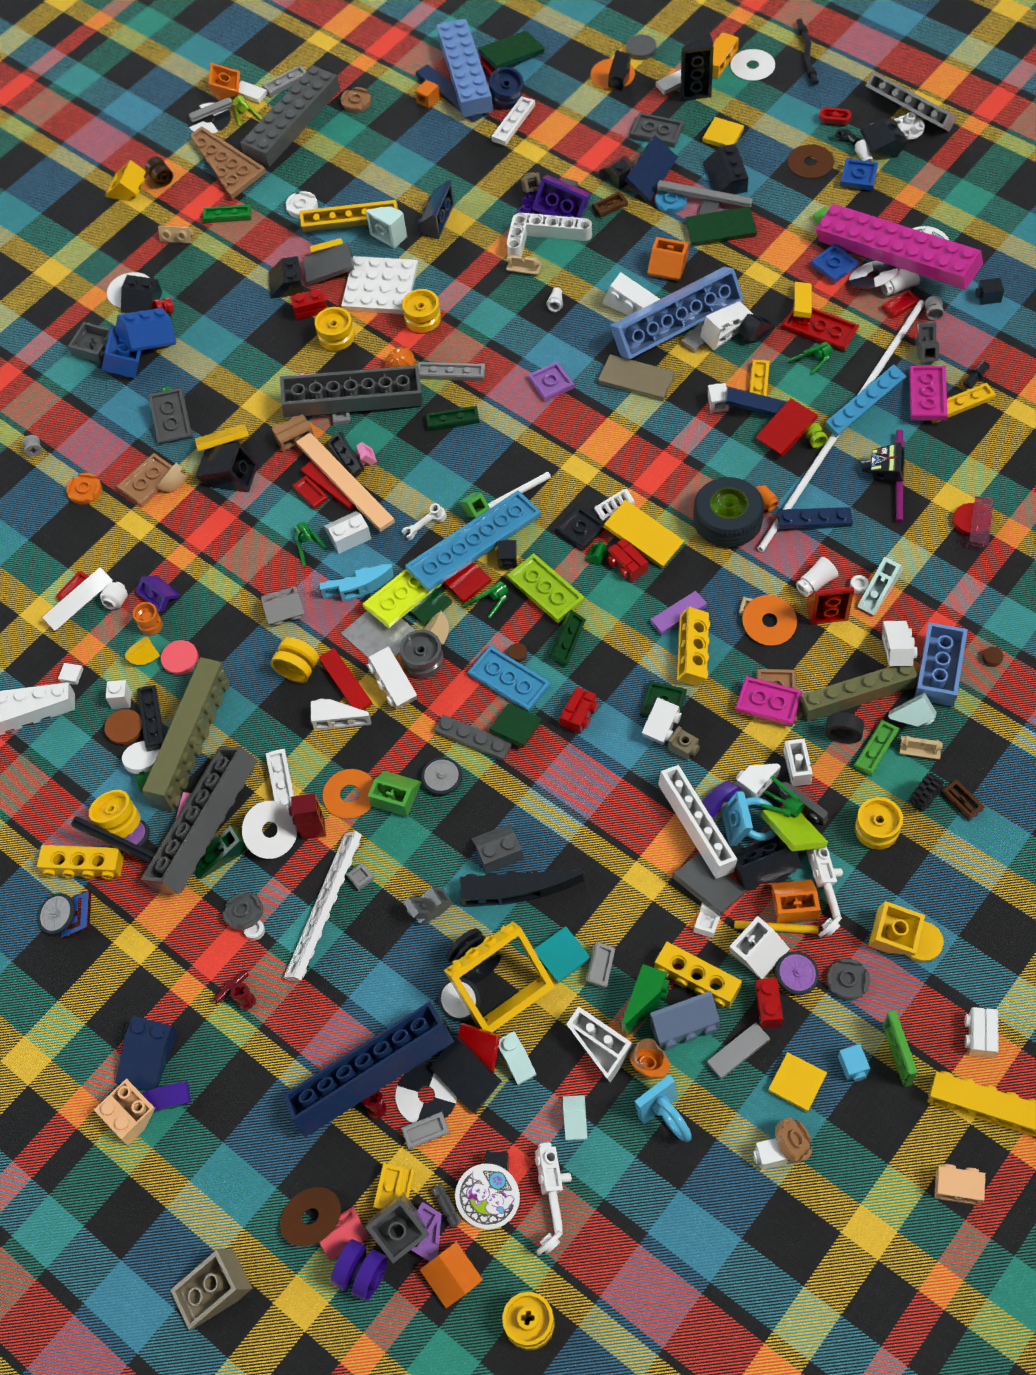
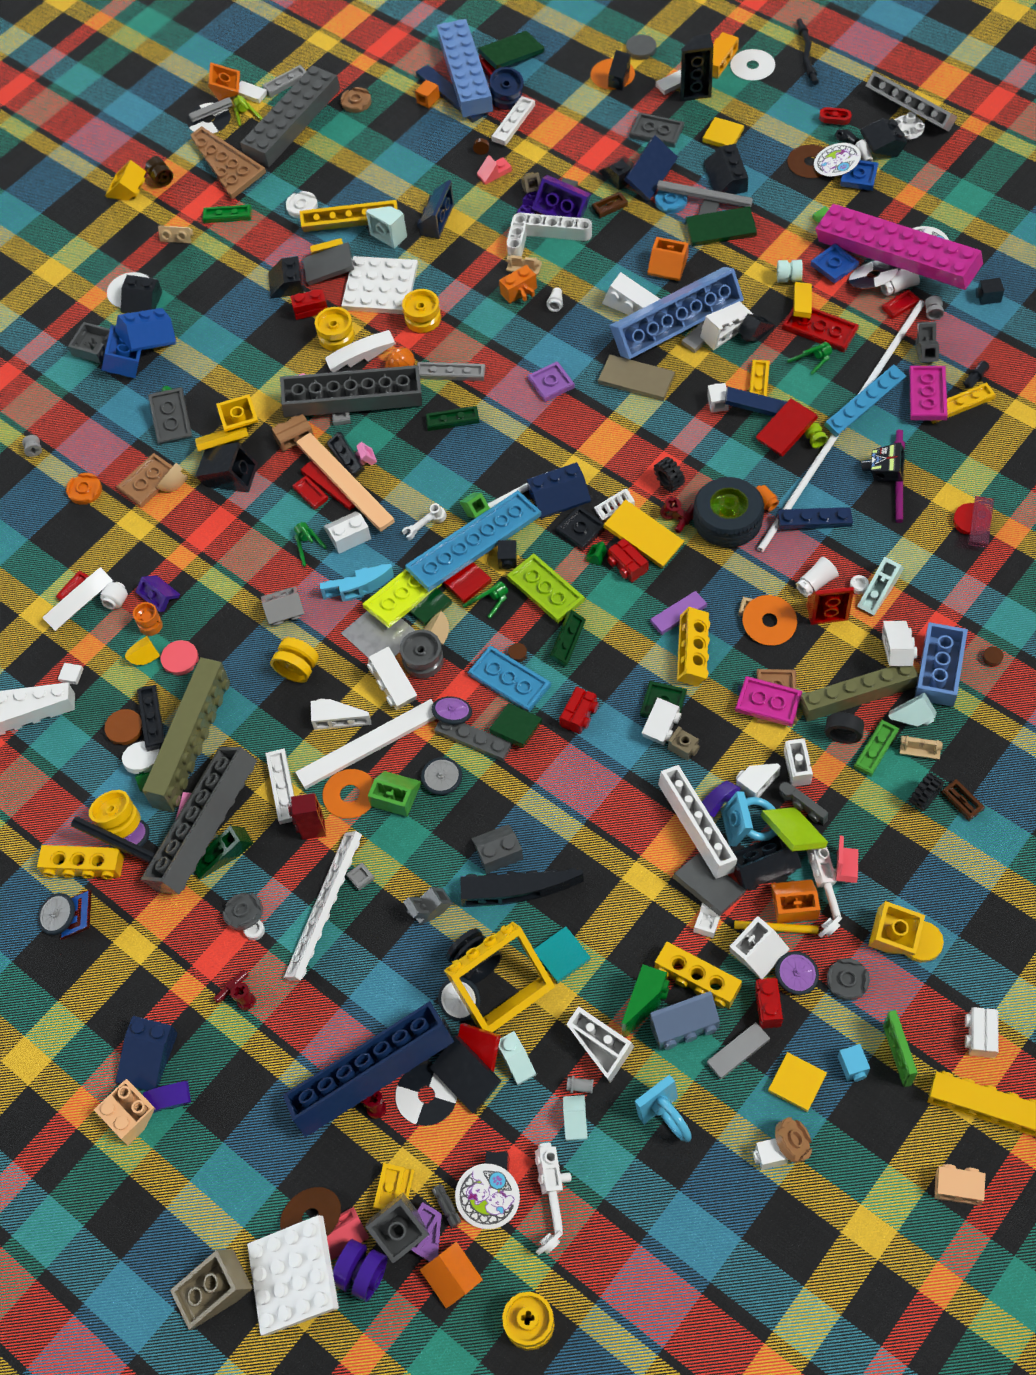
white brick [106,680,132,709] -> none
red wheel [152,298,174,315] -> none
white sticker [242,801,297,859] -> none
red tile [319,648,373,710] -> none
light grey tile [401,1112,450,1150] -> none
light grey tile [585,942,615,989] -> none
orange piece [630,1038,670,1079] -> none
green plant [760,776,804,817] -> none
yellow wheel [855,797,903,850] -> none
none -> yellow slope [216,394,258,432]
none -> white plate [247,1215,339,1336]
none -> white tile [295,699,436,790]
none -> white slope [325,330,396,372]
none -> medium lavender wheel [432,696,472,725]
none -> reddish brown tile [473,138,489,155]
none -> coral slope [477,155,512,185]
none -> orange brick [499,265,537,304]
none -> dark blue slope [527,462,591,519]
none -> light grey pin [566,1075,594,1094]
none -> black tyre [653,457,685,492]
none -> dark red piece [660,497,694,533]
none -> light aqua wheel [777,260,803,283]
none -> sticker [814,143,861,176]
none -> coral panel [836,836,858,883]

